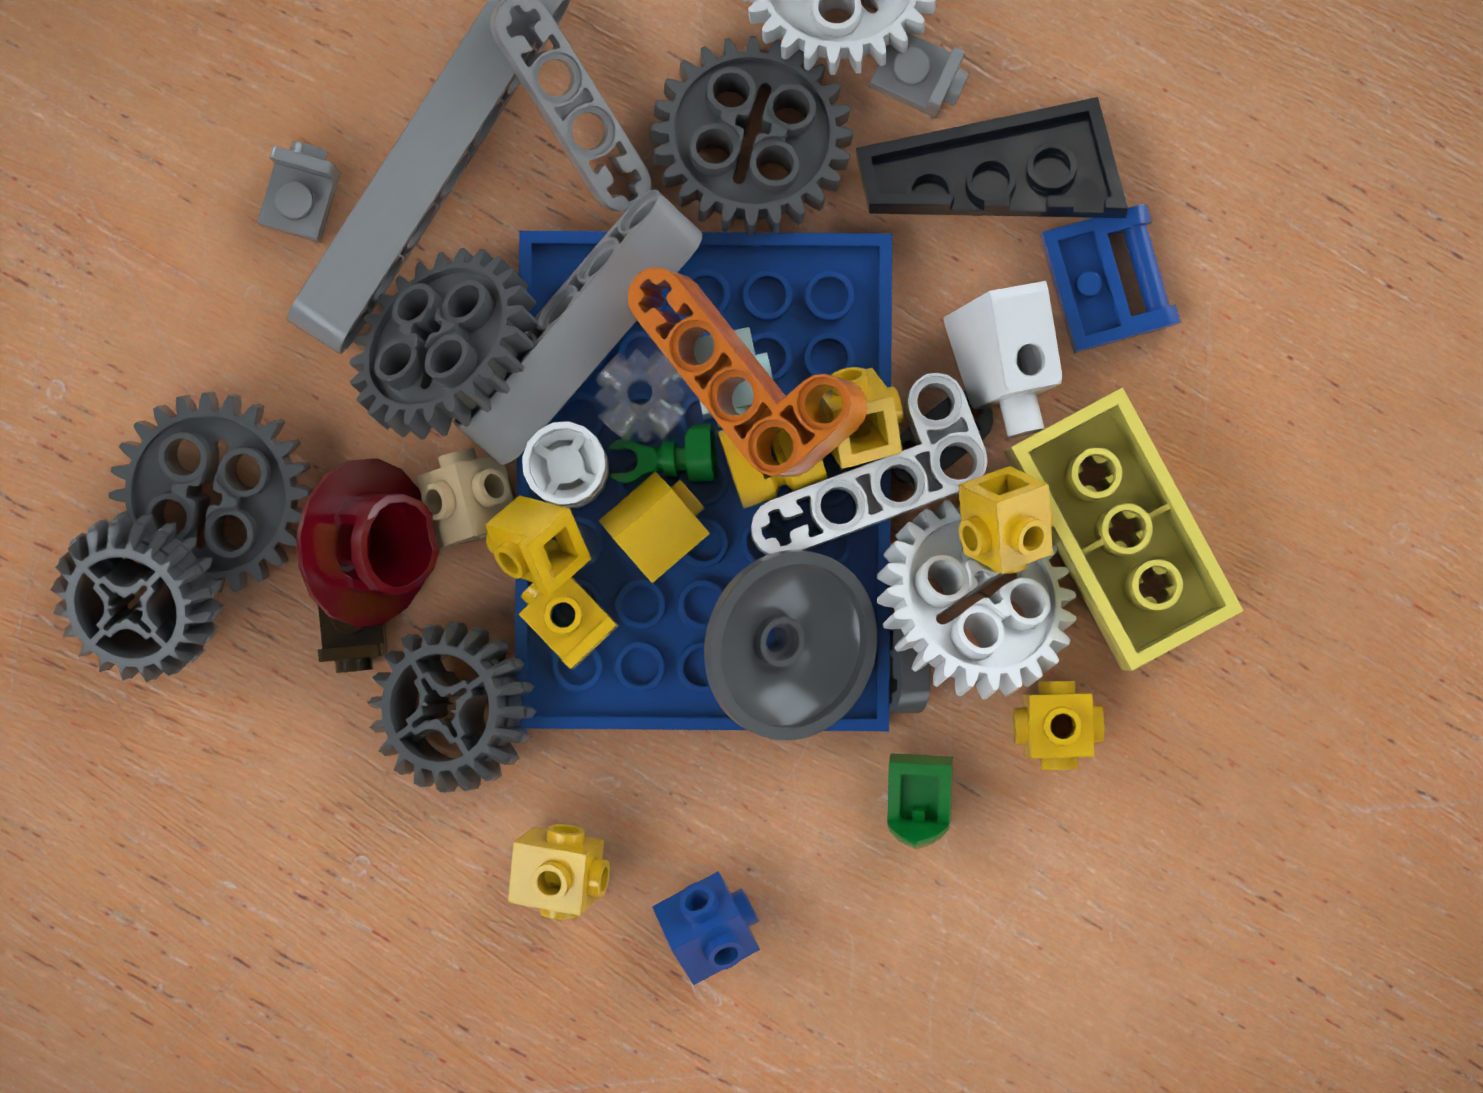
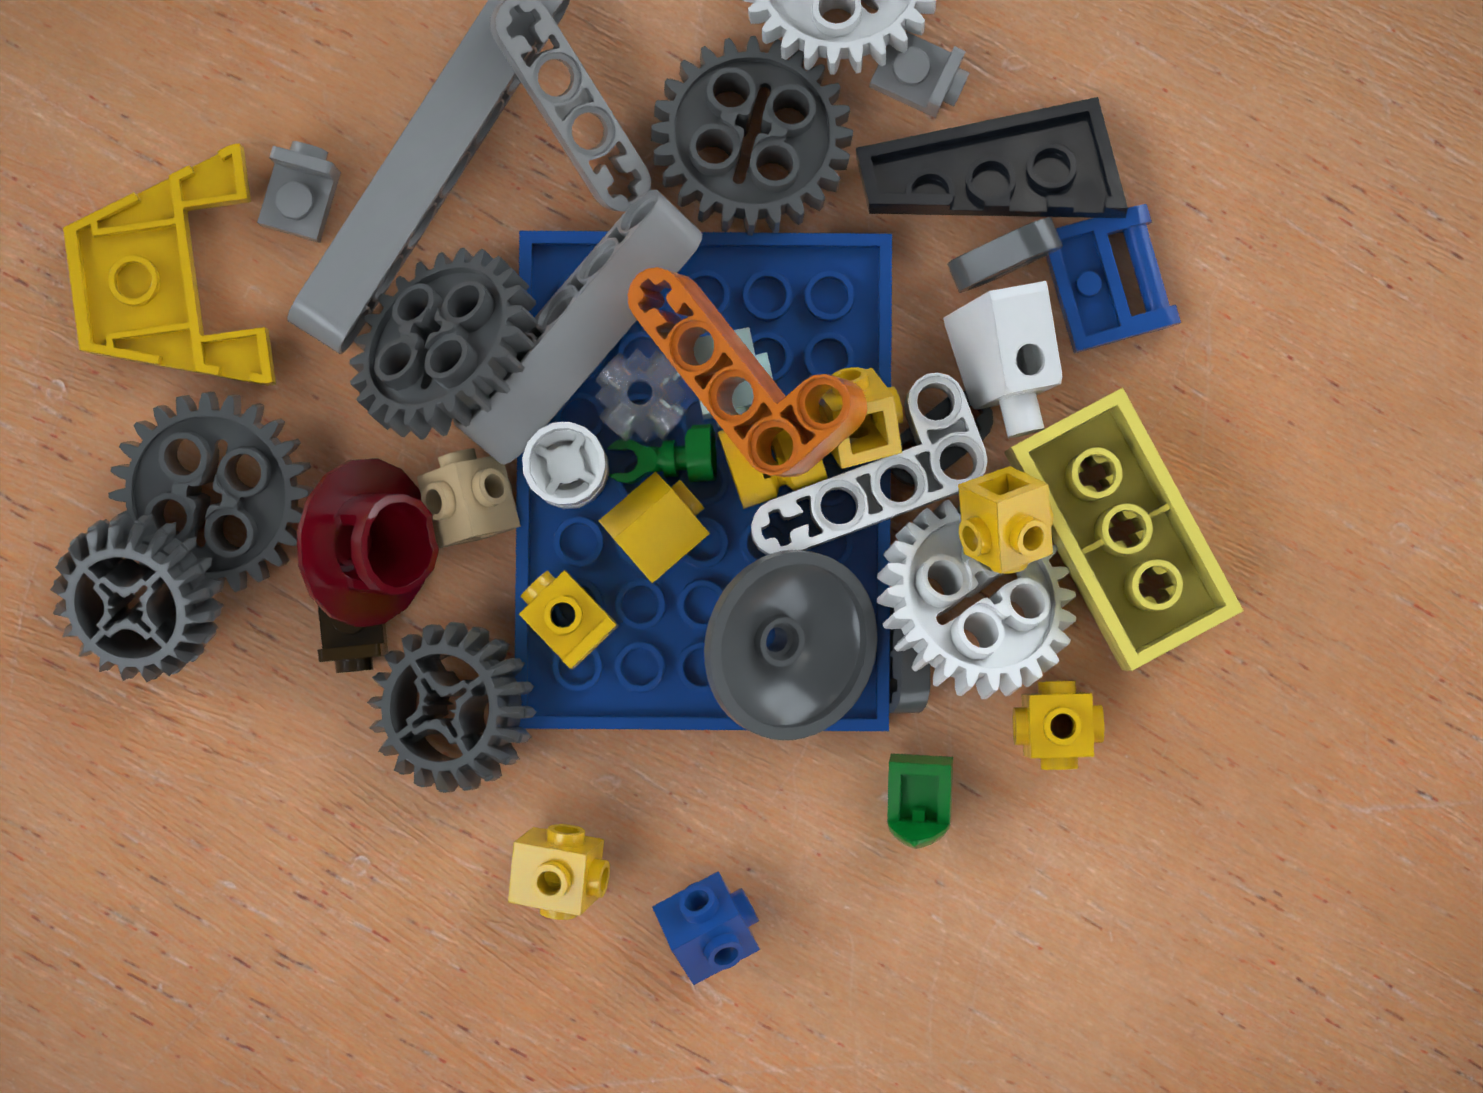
yellow brick [485,495,591,597] -> none
none -> yellow wing [63,143,276,386]
none -> dark grey beam [947,217,1063,293]

